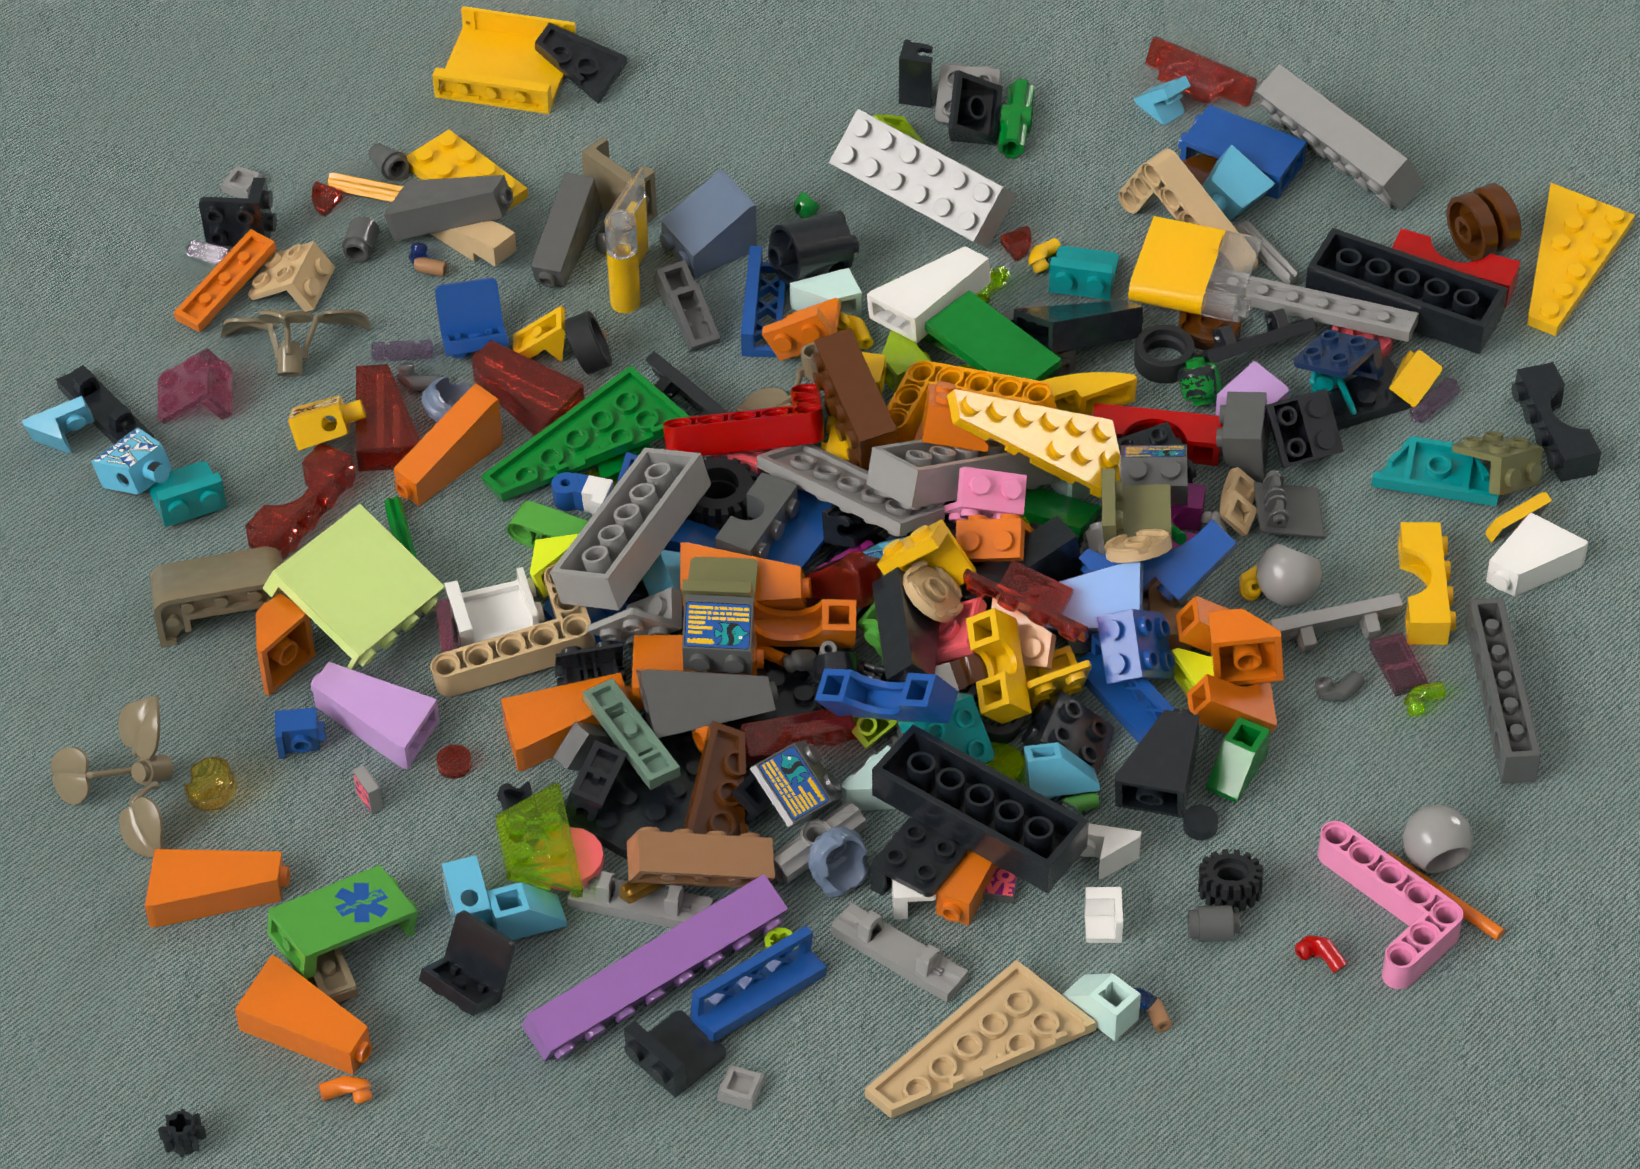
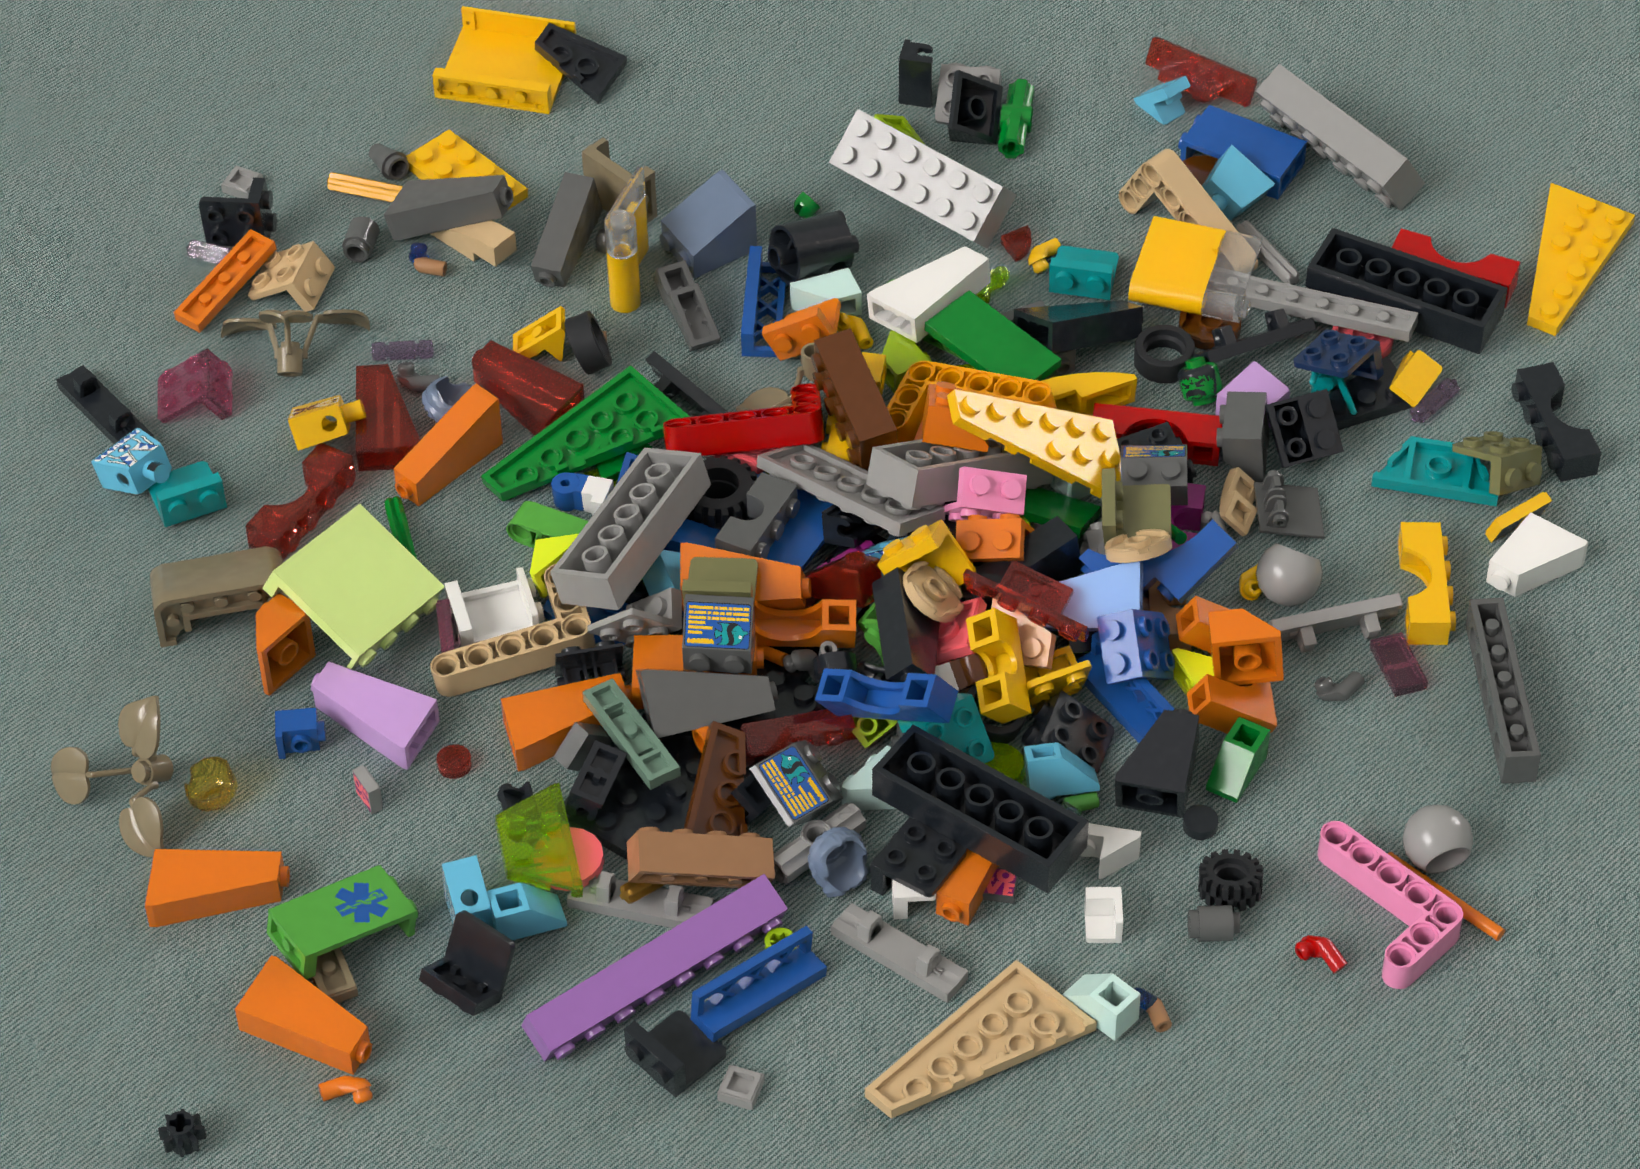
medium azure slope [22,396,95,453] -> none
clear red tile [312,181,343,217] -> none
blue bracket [434,277,509,358] -> none
clear neon green arm [1403,681,1446,717] -> none
reddish brown wheel [1446,183,1522,261] -> none

